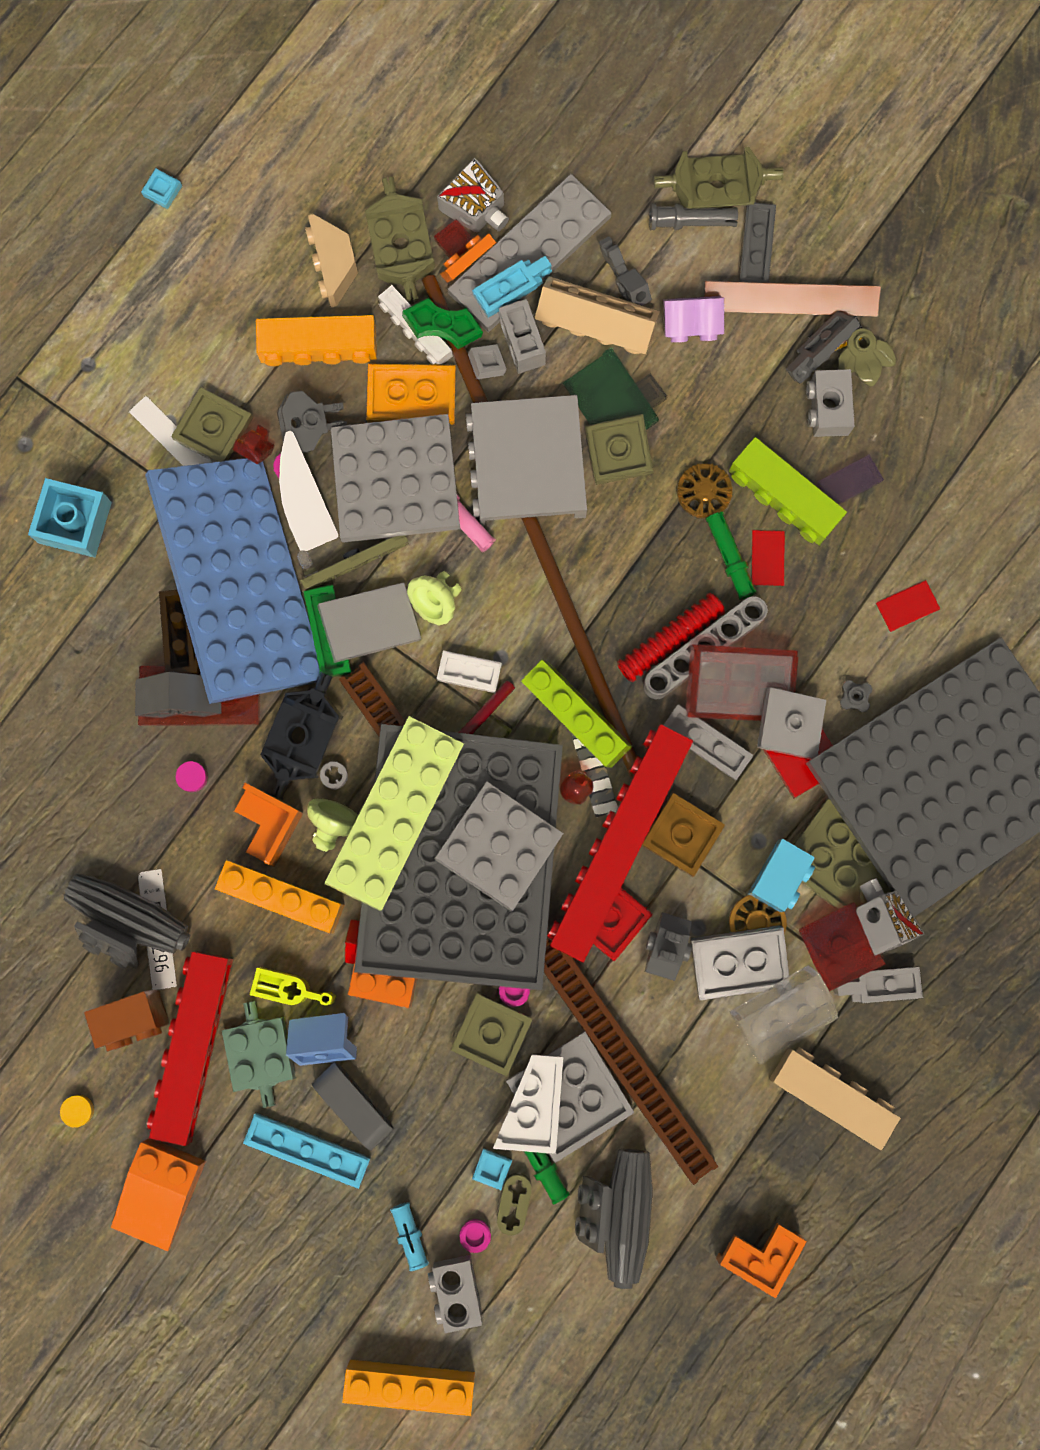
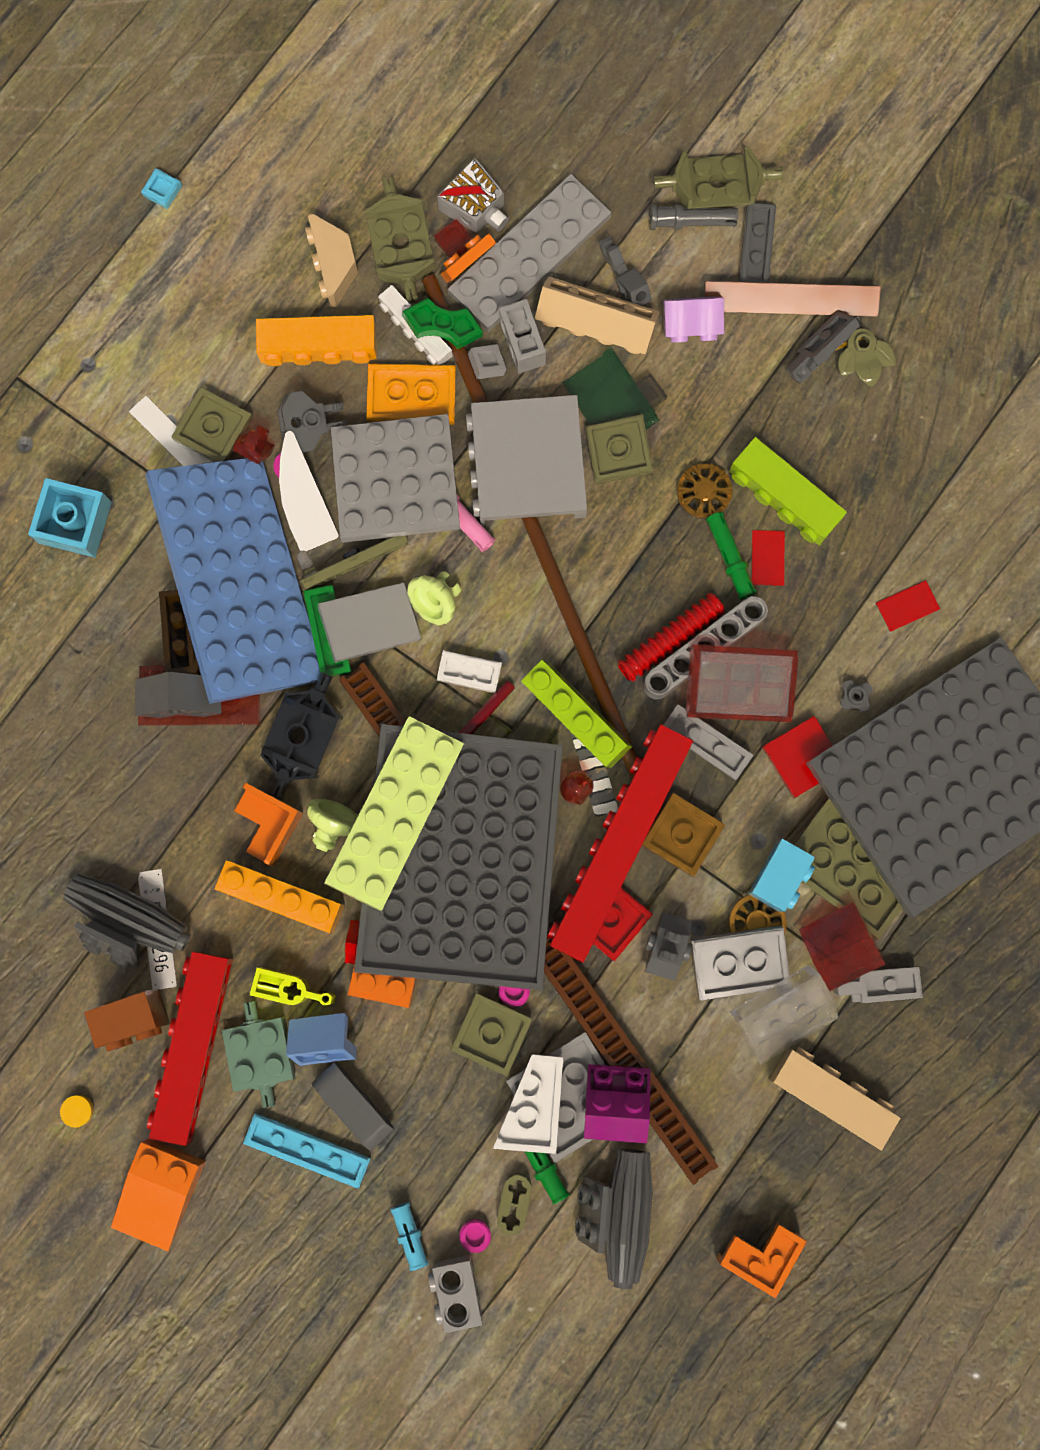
dark pink tile [175,761,208,792] -> none
light grey bush [320,762,348,789] -> none
light orange brick [342,1360,475,1416] -> none
light grey plate [434,782,564,912] -> none
medium azure hinge [472,256,552,318] -> none
medium azure tile [472,1148,512,1190] -> none
light grey plate [757,687,826,760] -> none
light grey brick [806,369,855,437] -> none
tile [816,455,884,505] -> none
light grey torso [856,878,924,956] -> none
none -> magenta slope [584,1064,651,1143]

